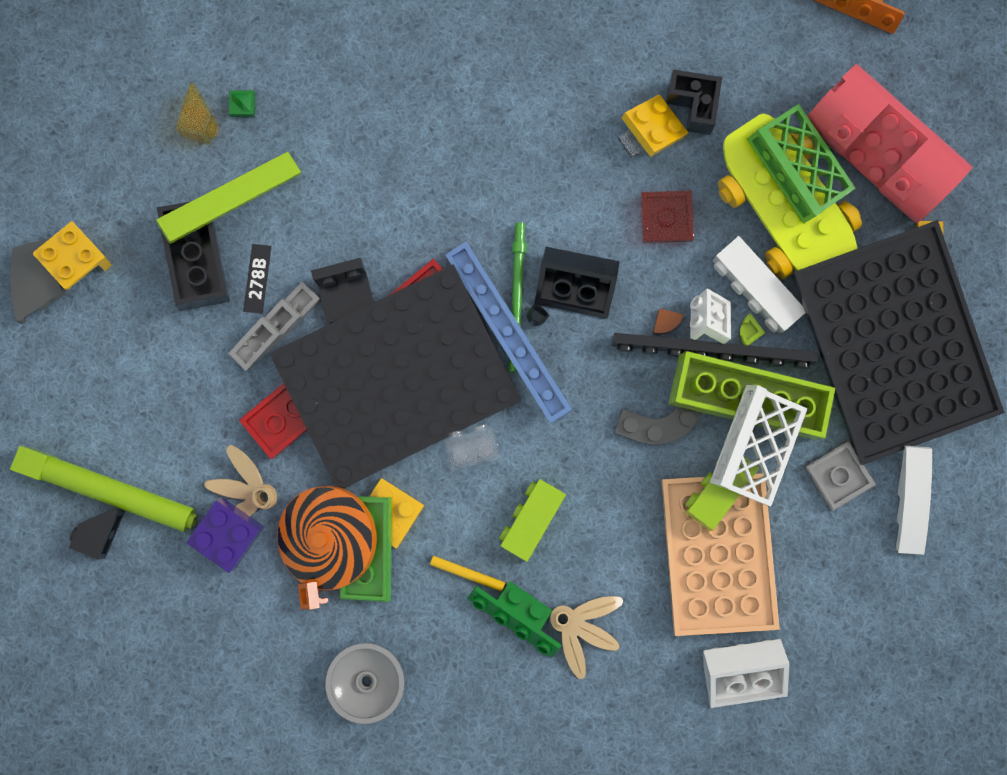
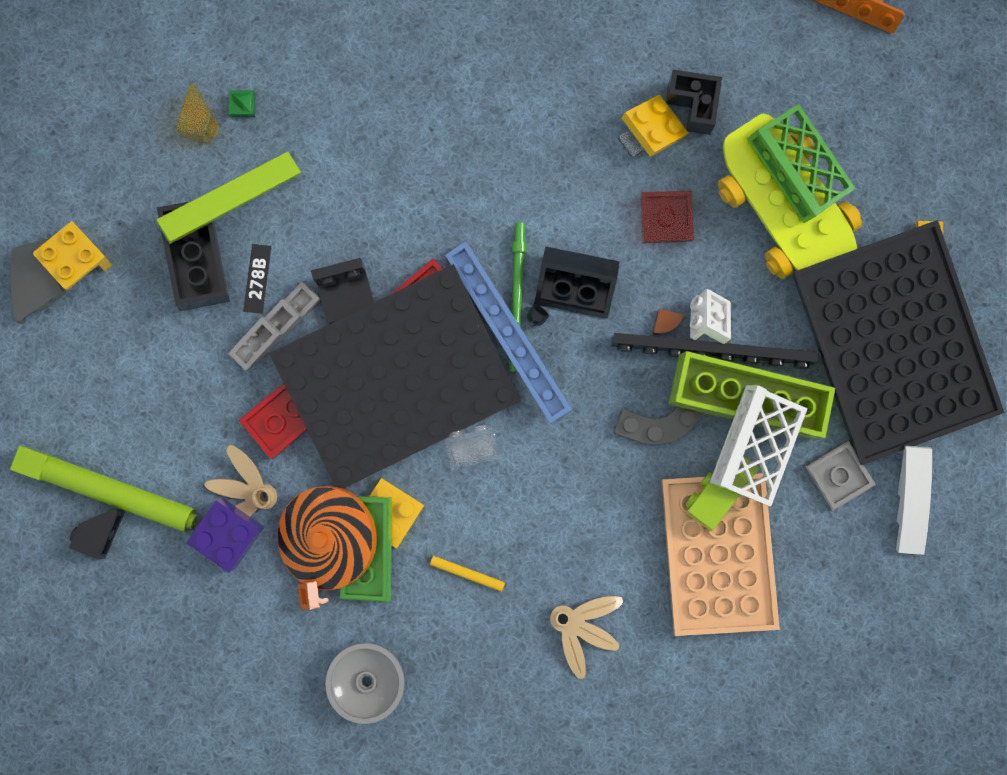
green bracket [467,581,561,657] -> none
lime brick [499,479,566,562] -> none
white slope [703,639,789,708] -> none
white brick [712,236,805,335] -> none
lime tile [739,313,765,345] -> none
coral cylinder [808,64,973,224] -> none

